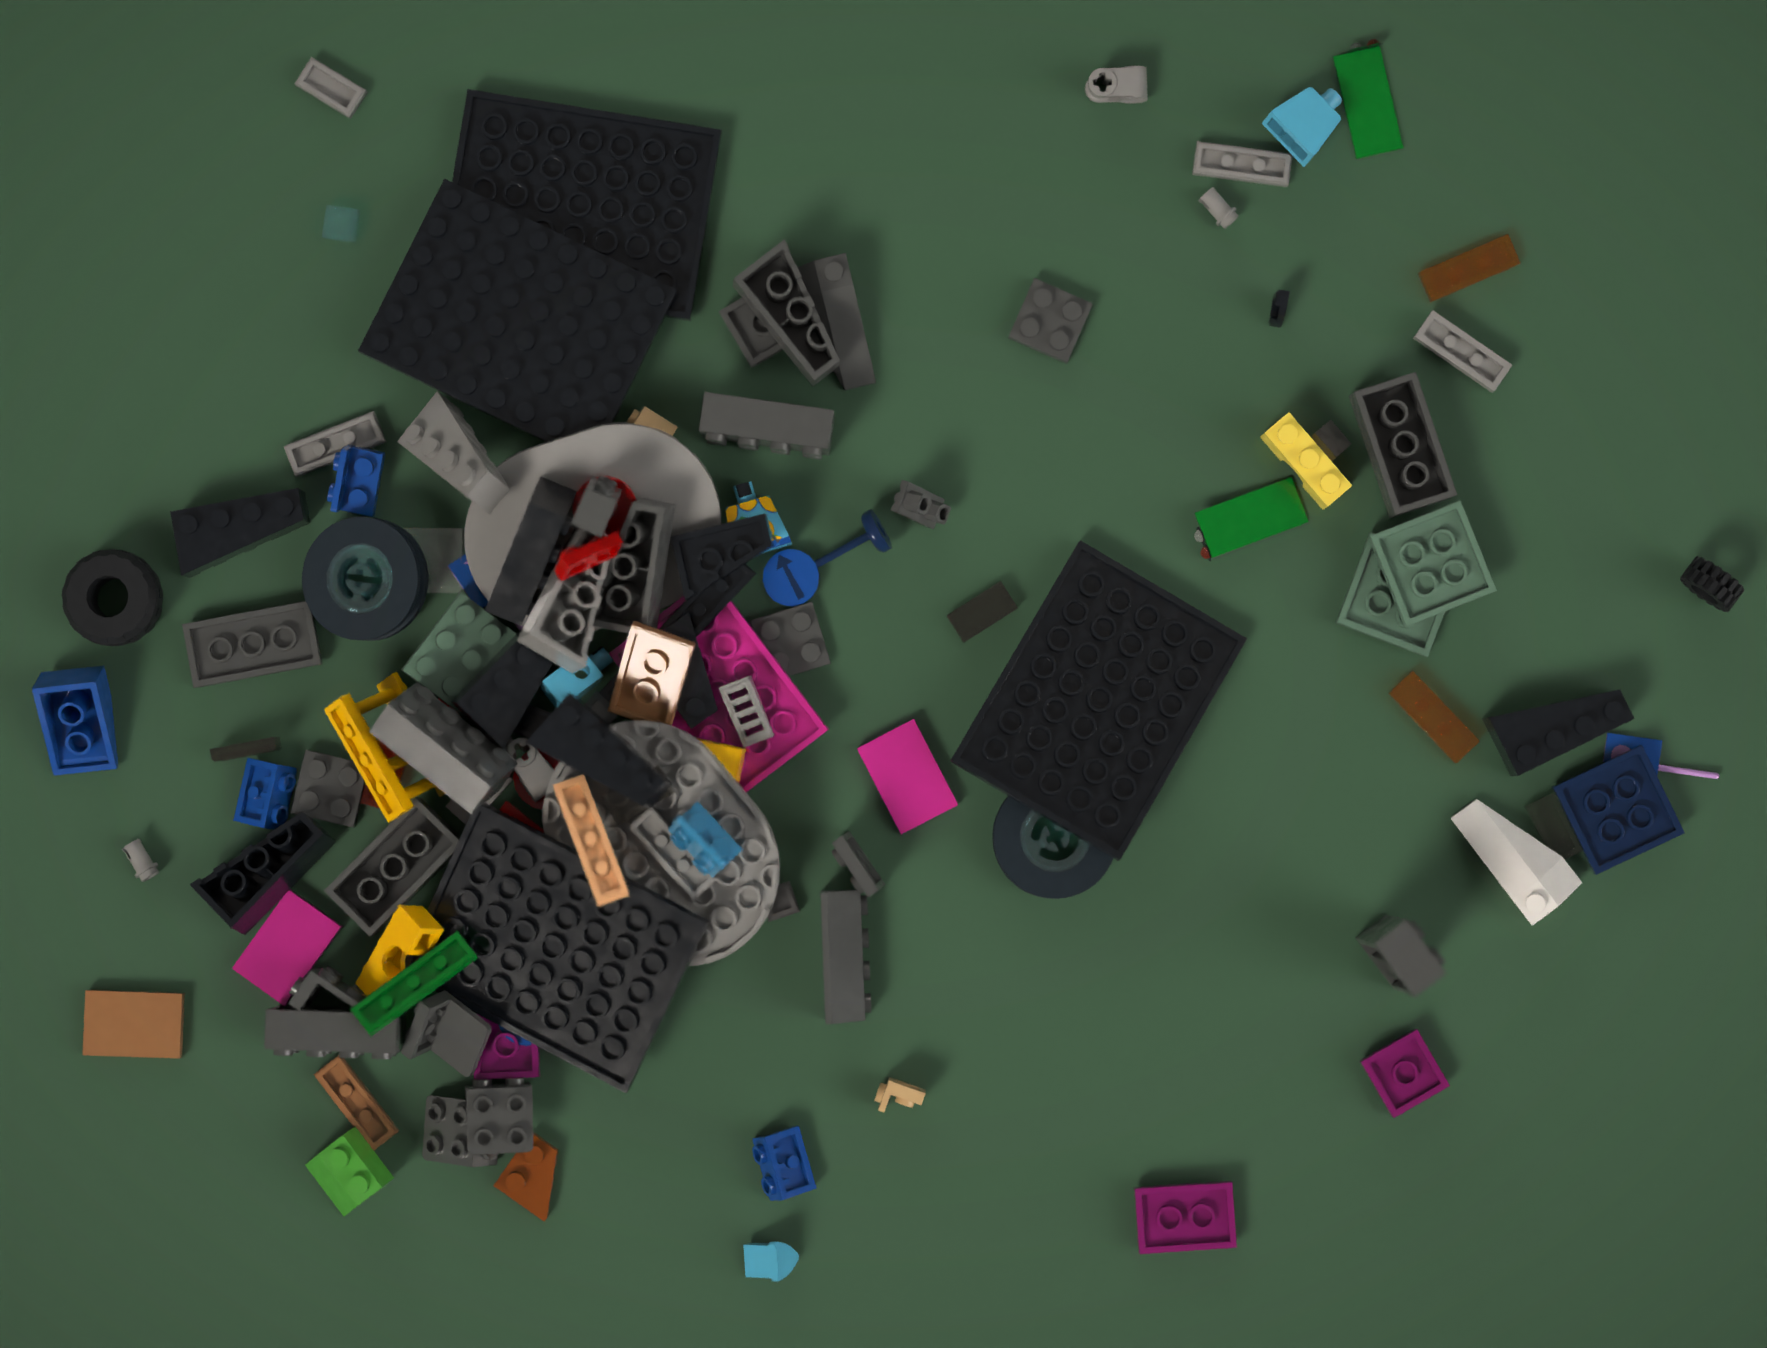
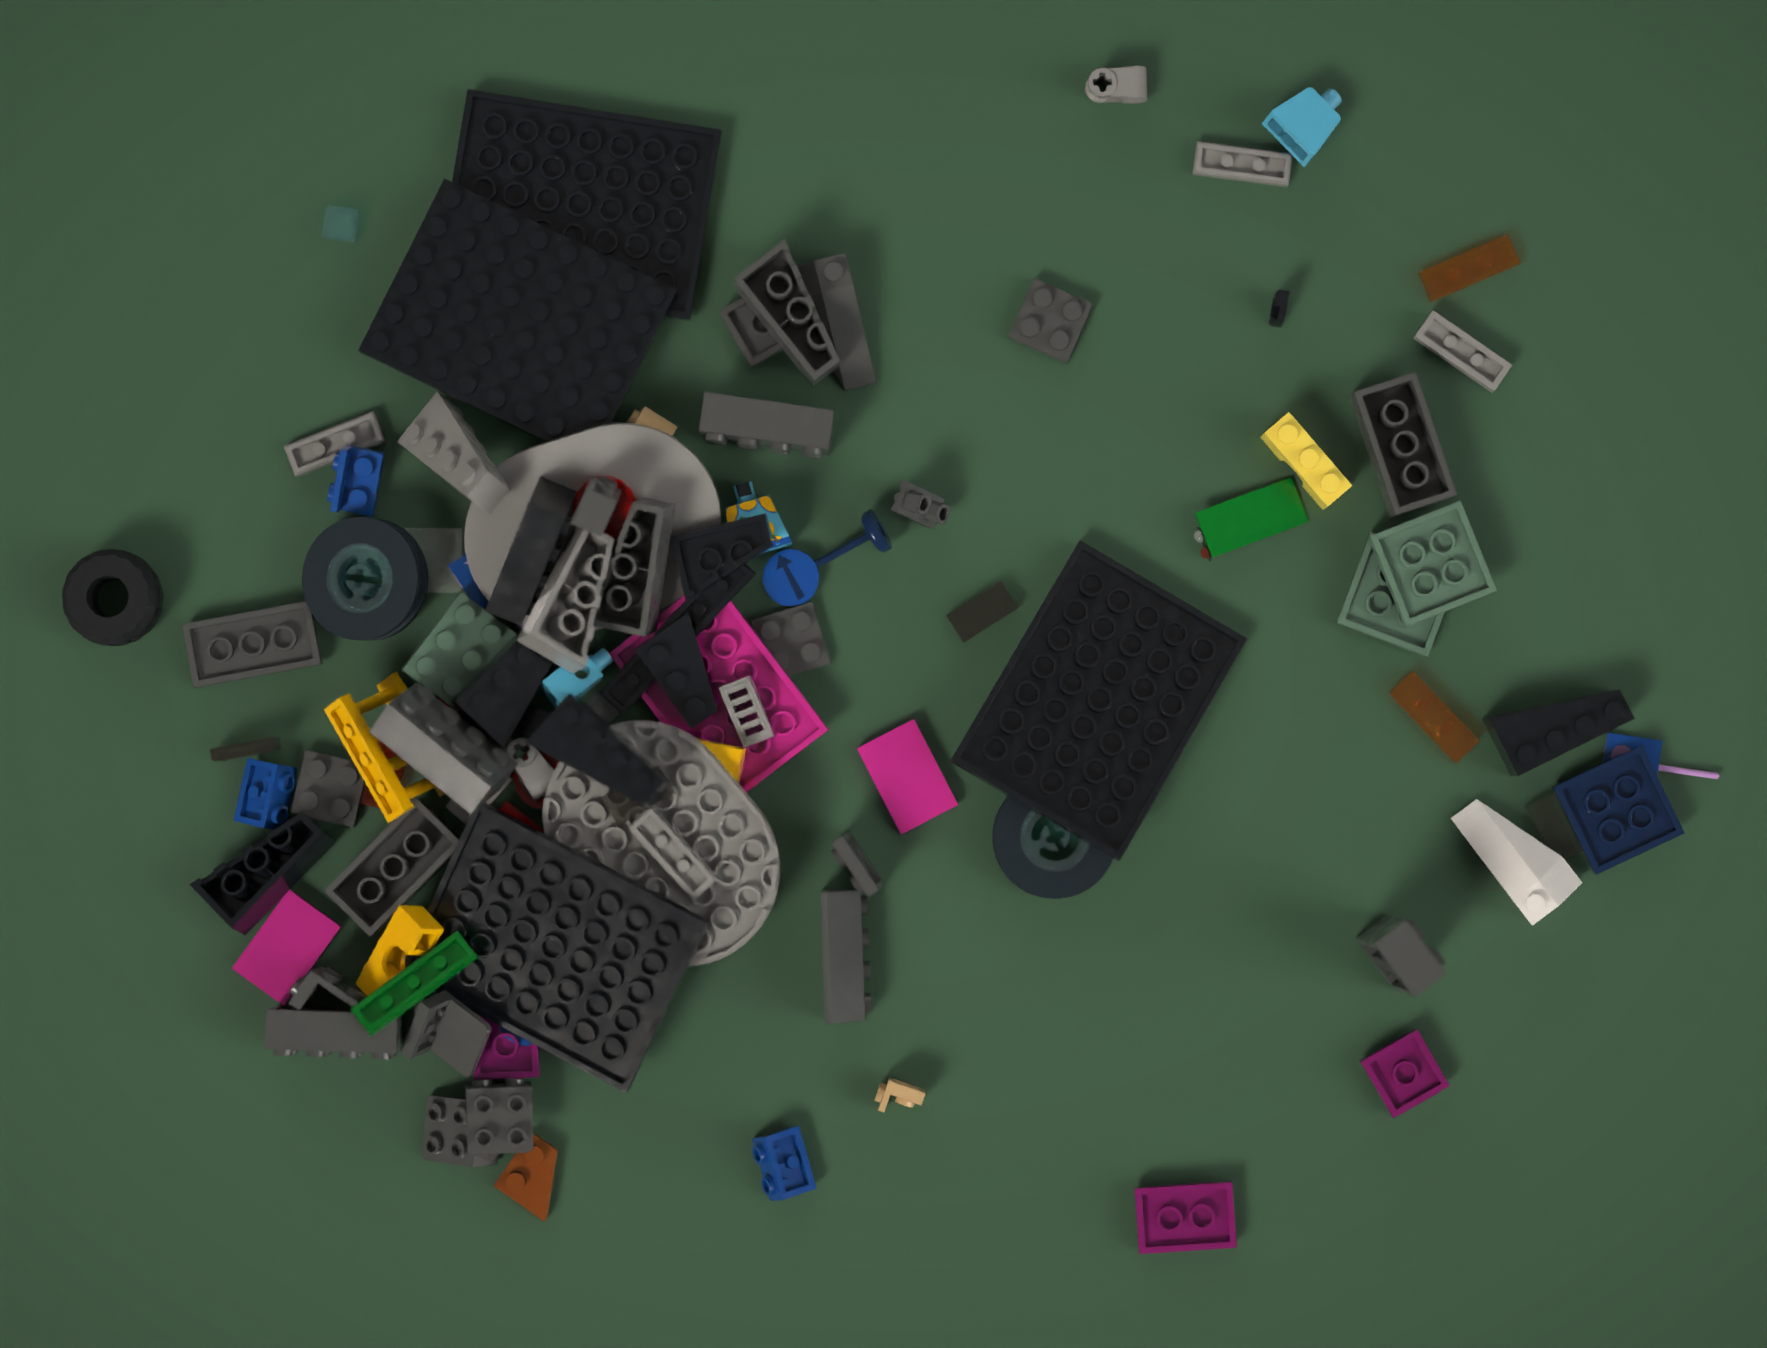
blue slope [32,665,118,776] -> none
medium nougat tile [83,990,185,1059] -> none
light grey pin [122,839,159,882] -> none
black wedge [170,488,310,578] -> none
light grey tile [295,57,367,119] -> none
bright green slope [305,1126,394,1216] -> none
medium nougat tile [314,1055,400,1150] -> none
light nougat plate [553,774,629,907] -> none
red plate [554,531,623,581] -> none
tile [607,621,696,725] -> none
dark azure bracket [668,802,743,878] -> none
medium azure tile [743,1241,799,1282] -> none
flat silver tile [768,881,800,922] -> none
light grey pin [1198,187,1239,229] -> none
flat silver tile [1311,420,1352,461] -> none
green piece [1333,39,1403,159] -> none
black tyre [1680,557,1744,612] -> none

